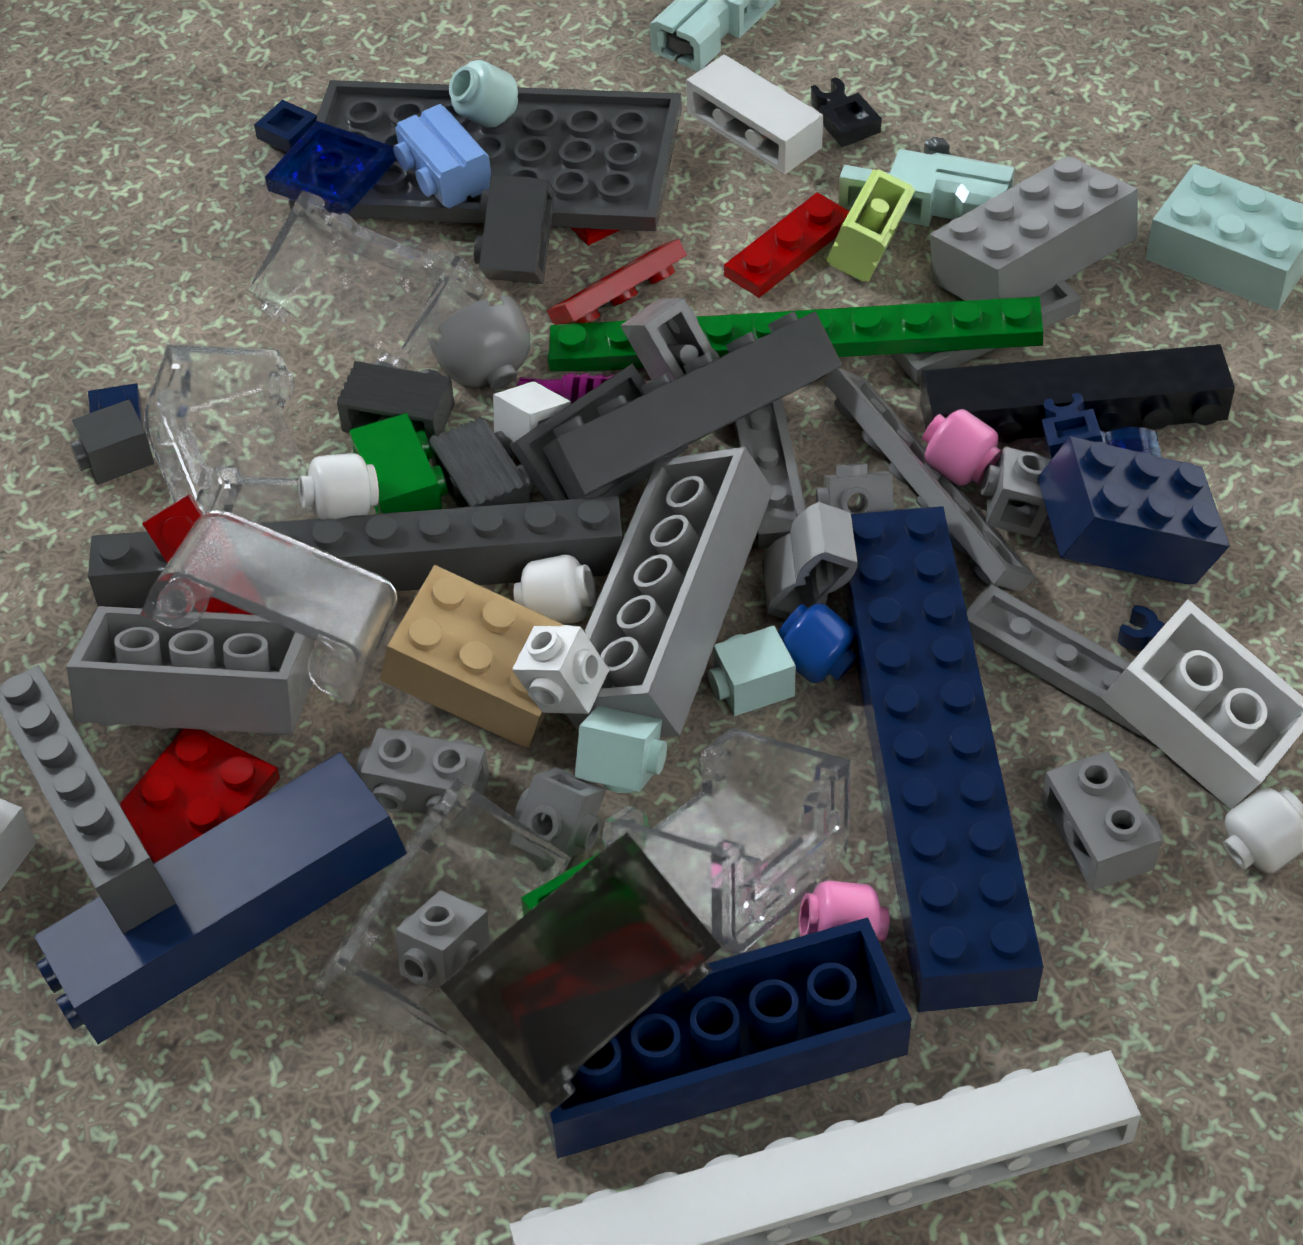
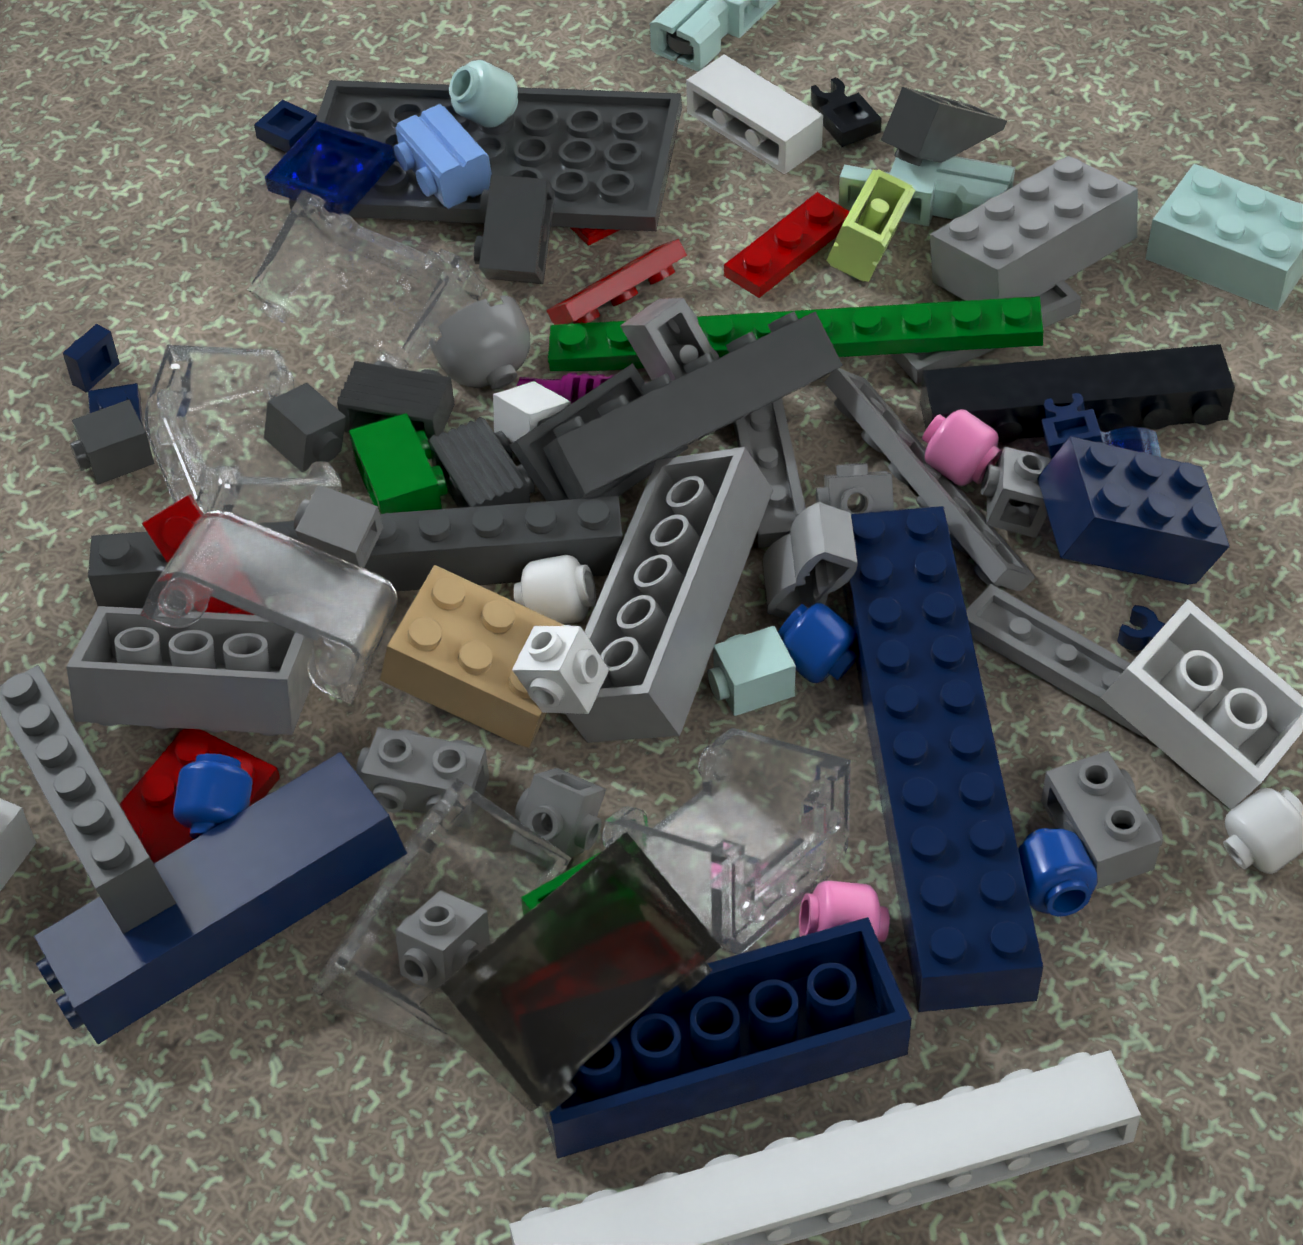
white head [299,453,379,520] -> none
light aqua brick [575,706,667,793] -> none
none -> dark blue plate [63,324,120,393]
none -> blue head [173,754,253,839]
none -> dark grey brick [264,383,346,473]
none -> light grey brick [294,484,383,573]
none -> dark grey slope [881,87,1007,166]
none -> blue head [1018,828,1098,917]

